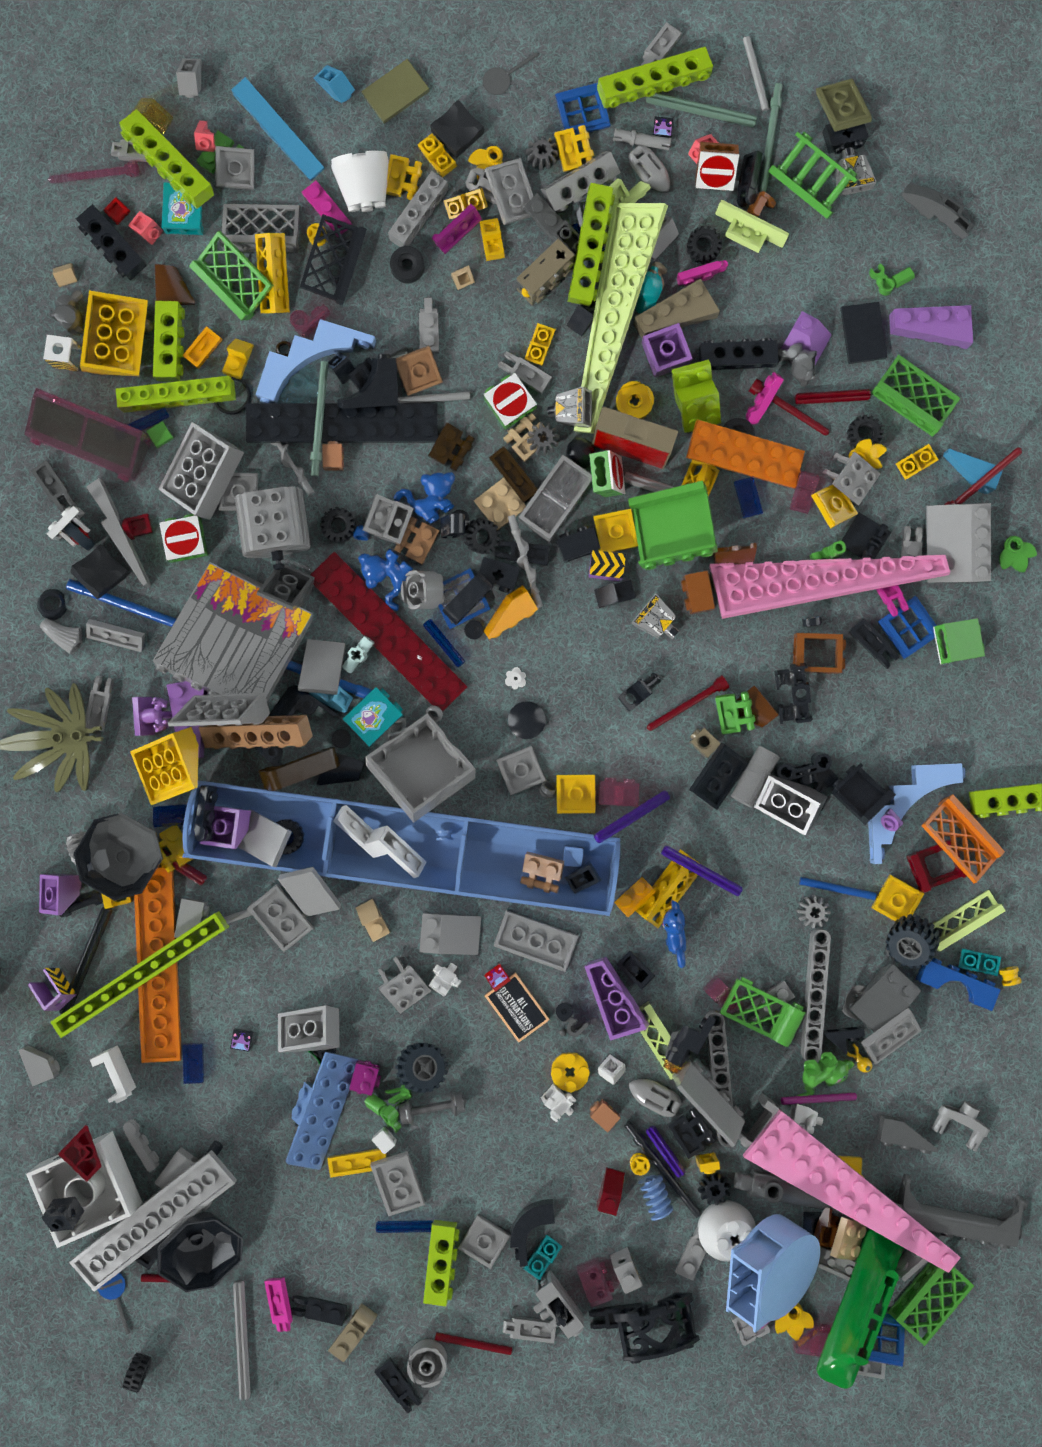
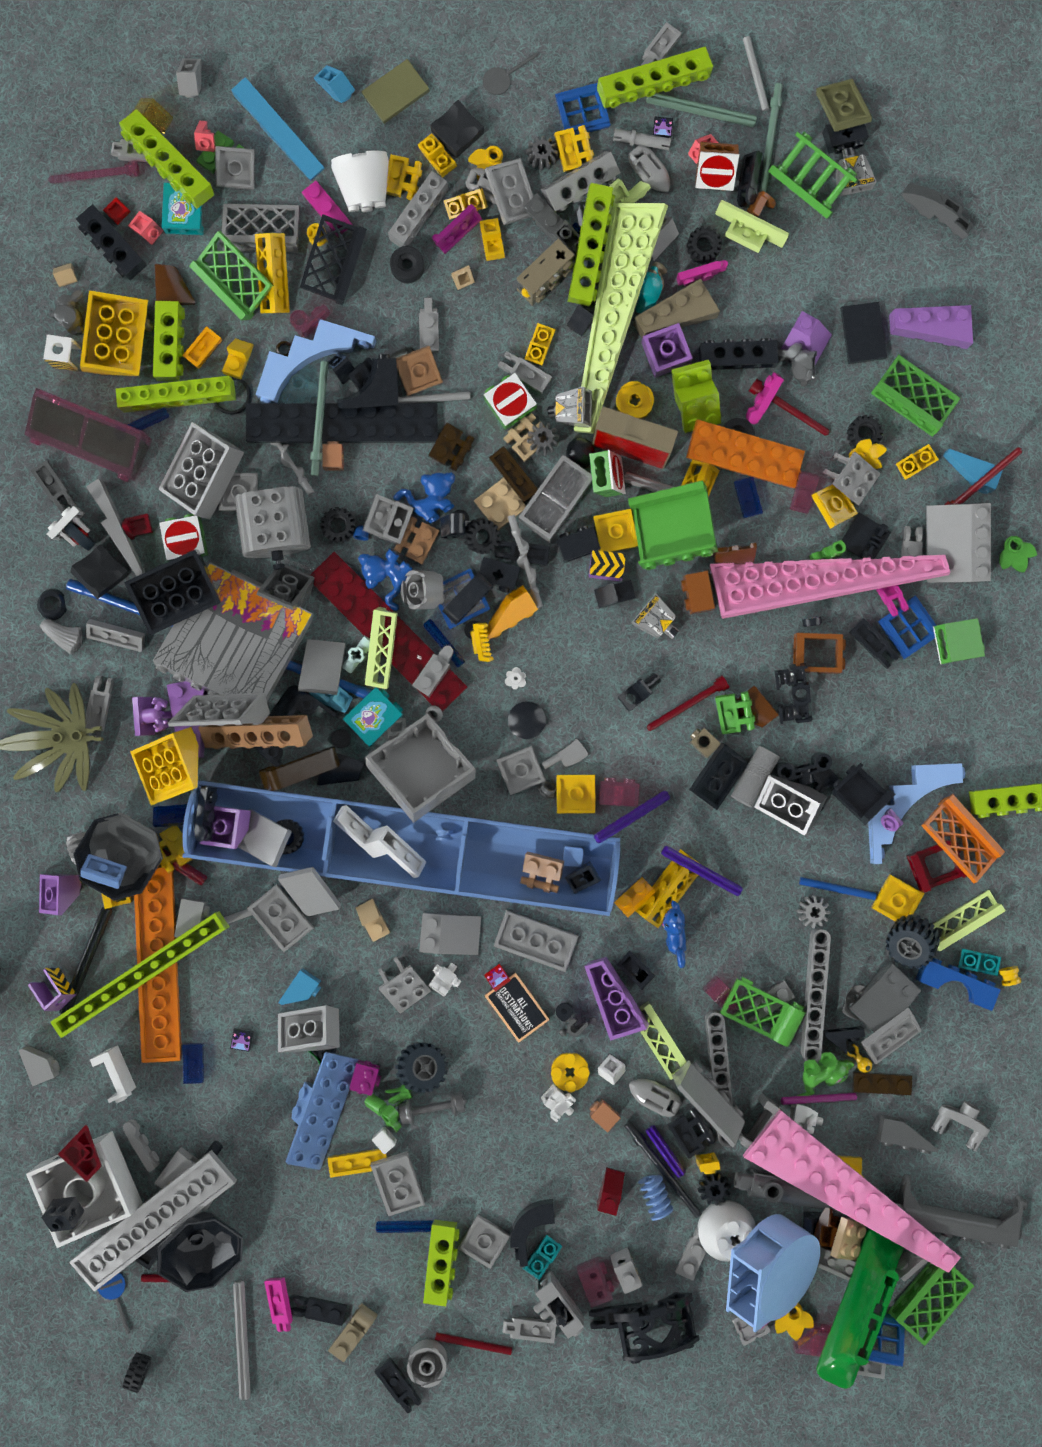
black bar [59,891,103,918] -> none
bright green tile [147,421,174,448] -> none
yellow wheel [630,1153,650,1176] -> none
black plate [663,1015,716,1074] -> none
dark red axle [795,389,871,405] -> none
bright green bar [869,264,915,296] -> none
none -> medium blue slope [81,854,127,889]
none -> black slope [124,549,221,636]
none -> dark azure slope [278,968,321,1005]
none -> yellowish green fence [365,607,398,689]
none -> light grey hinge [412,645,454,698]
none -> yellow piece [470,623,494,662]
none -> light grey piece [542,739,588,769]
none -> dark brown plate [852,1072,912,1096]

